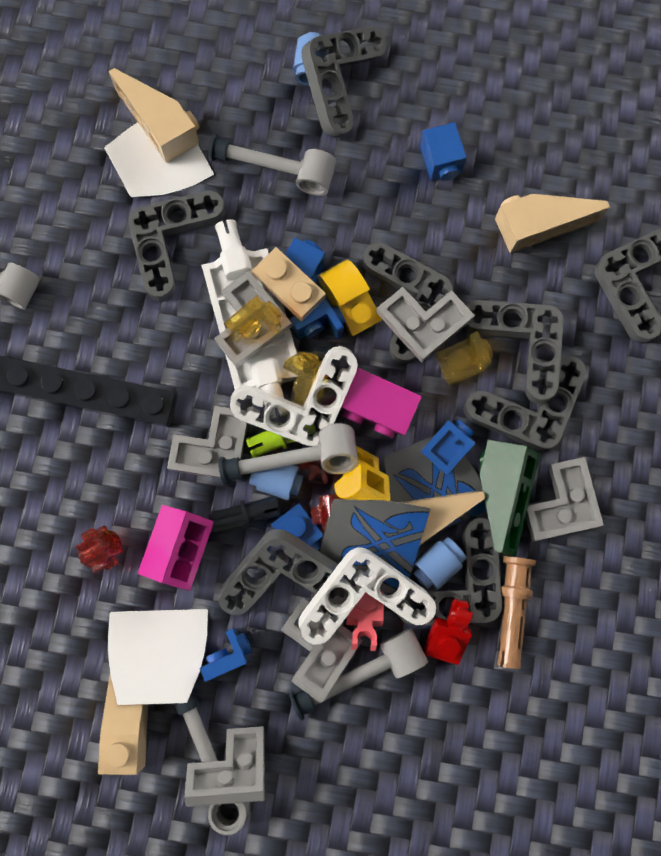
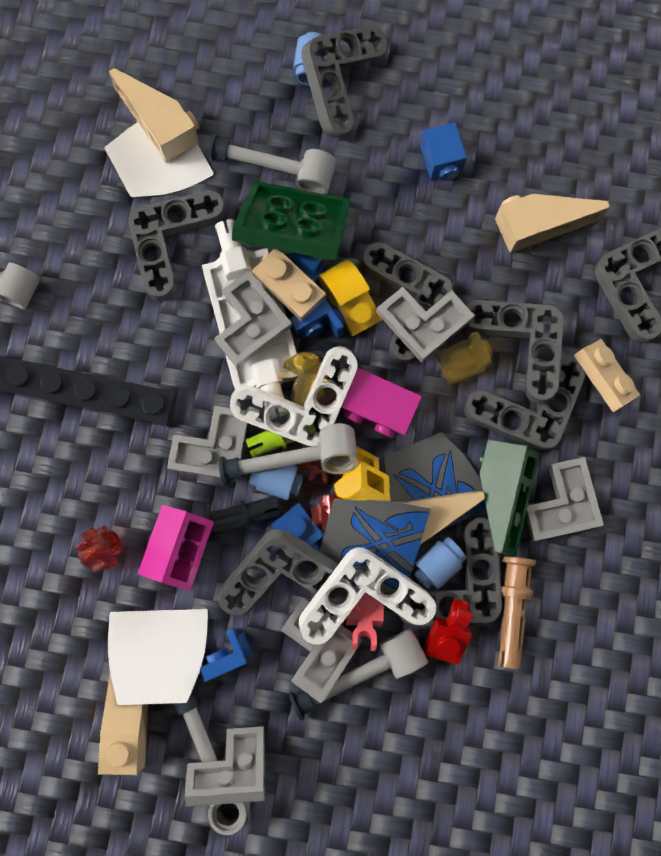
clear yellow bracket [224,295,282,343] -> none
blue bracket [421,419,476,475] -> none
none -> dark green plate [232,181,351,260]
none -> tan plate [574,339,640,412]

